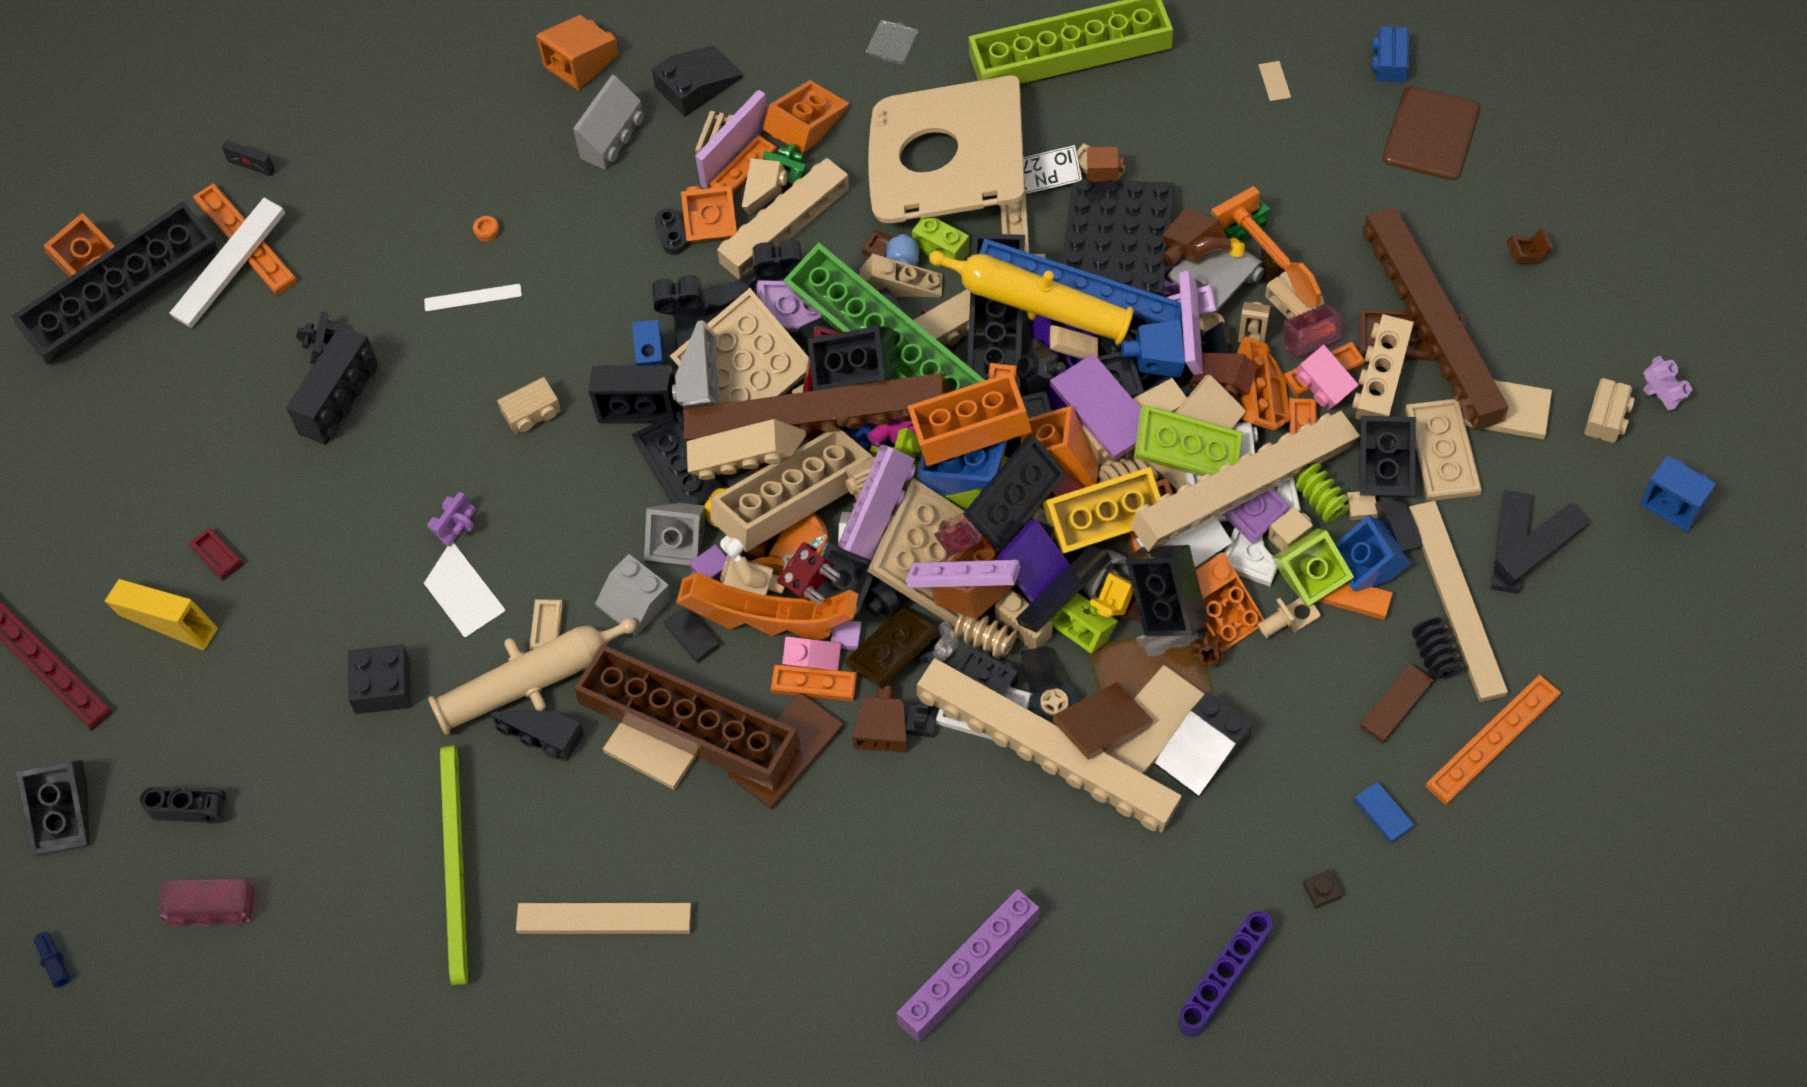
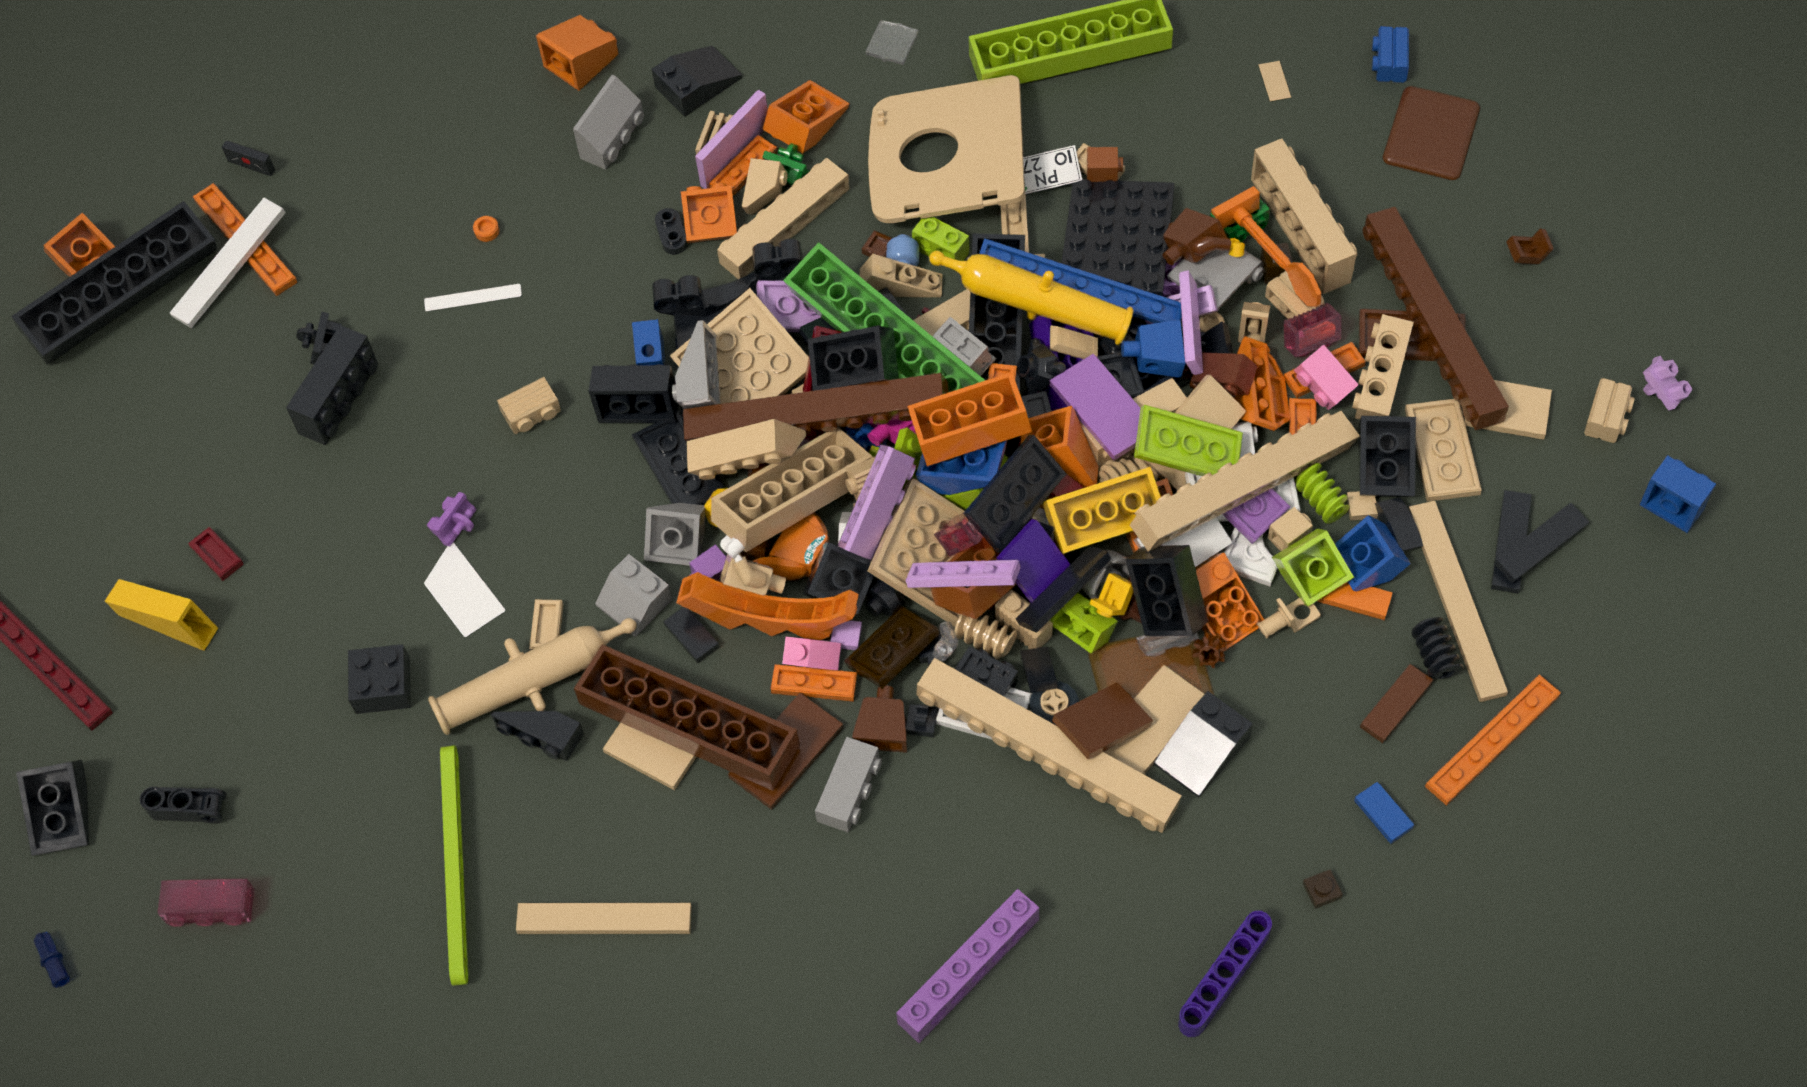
dark red piece [777,542,840,605] -> none
none -> light grey brick [815,737,882,833]
none -> light grey hinge [932,317,996,376]
none -> tan brick [1251,139,1357,294]

